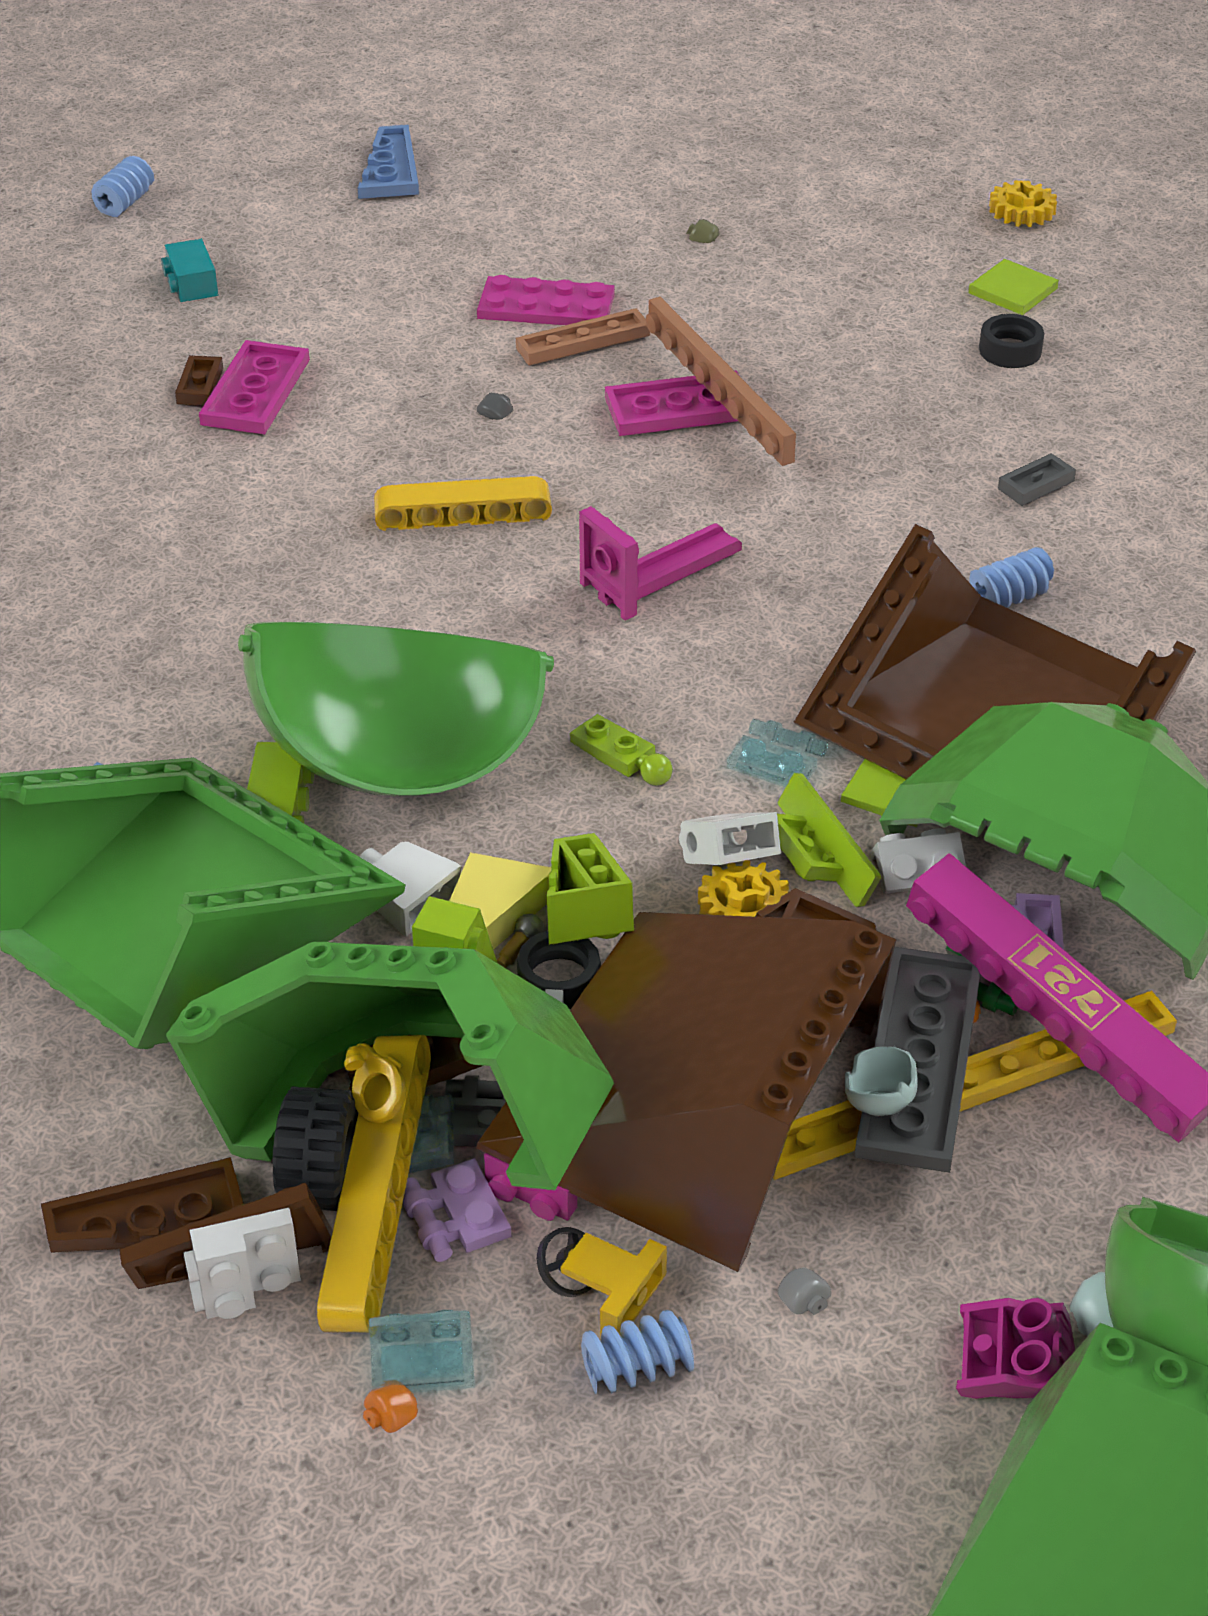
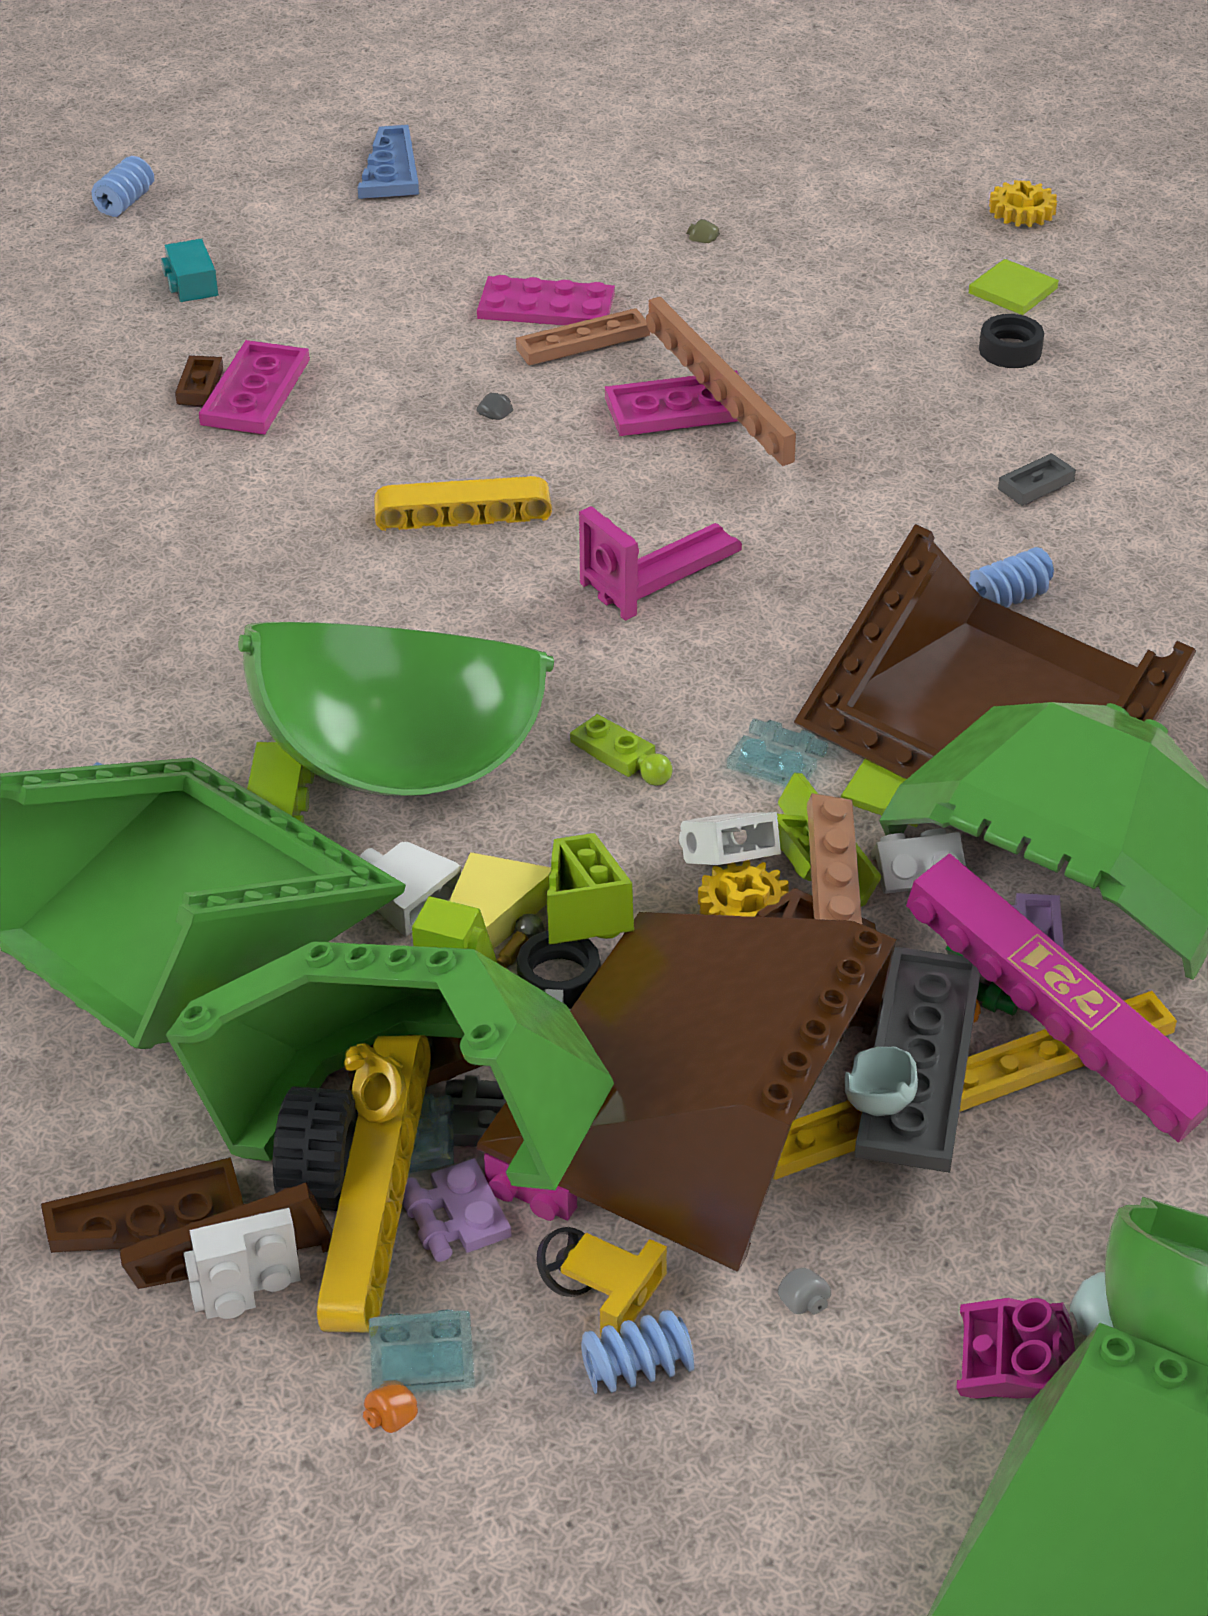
none -> nougat plate [807,793,862,924]

